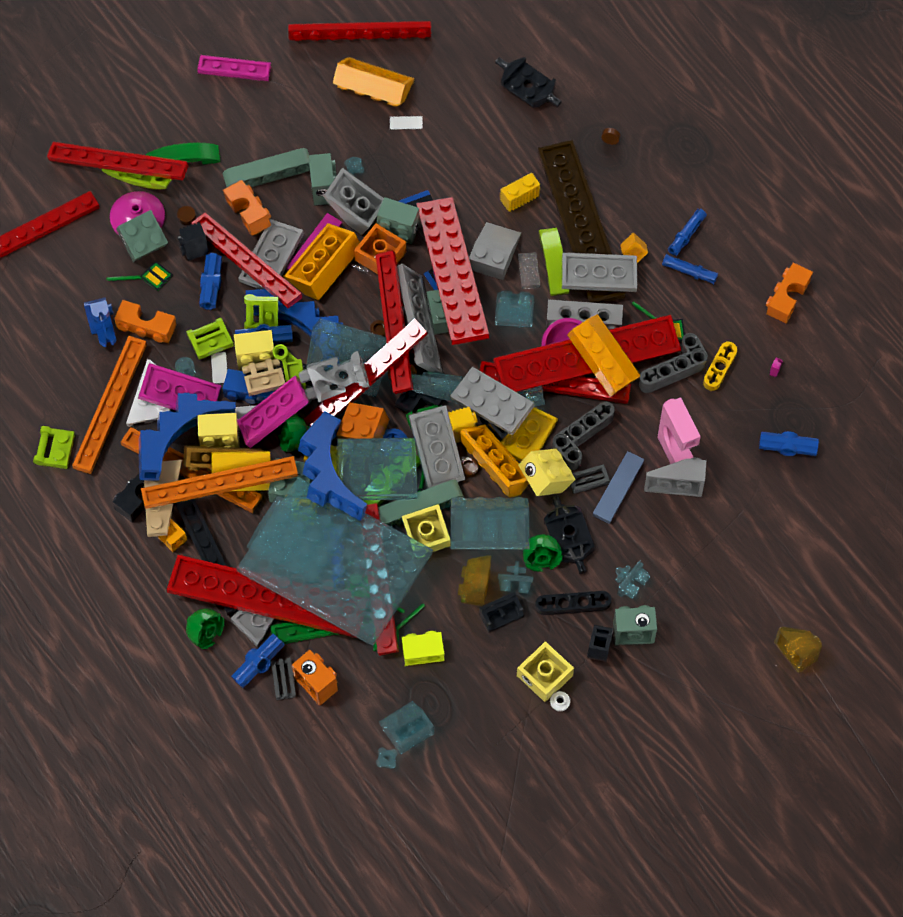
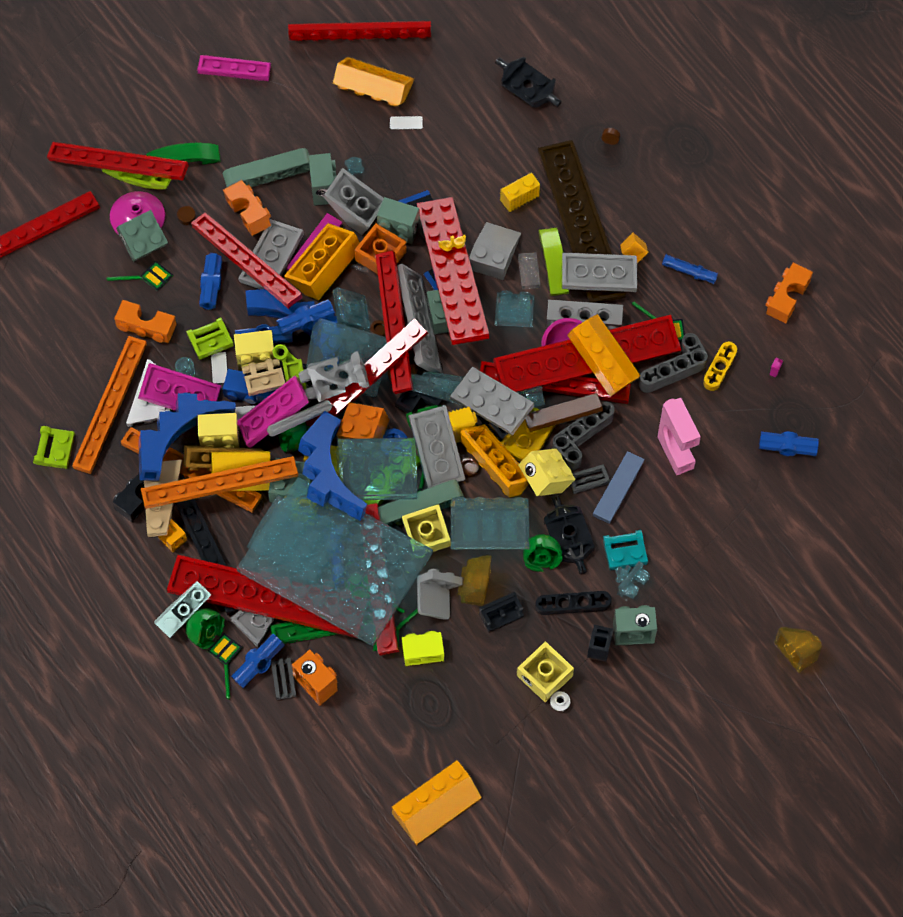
blue piece [84,297,116,347] -> none
black brick [177,222,209,261] -> none
lime plate [244,294,278,329] -> none
clear light blue plate [376,748,398,769] -> none
clear light blue slope [379,701,434,755] -> none
clear light blue hips [498,561,533,594] -> none
light grey slope [644,457,706,497] -> none
blue pin [668,209,707,256] -> none
none -> light aqua slope [154,581,211,638]
none -> piece [208,633,243,699]
none -> light grey axle [267,400,332,436]
none -> blue piece [276,300,335,336]
none -> clear light blue plate [333,287,370,332]
none -> light orange slope [392,760,481,845]
none -> light grey bracket [417,569,462,620]
none -> yellow piece [439,235,466,251]
none -> tile [525,393,603,433]
none -> teal plate [603,530,648,571]

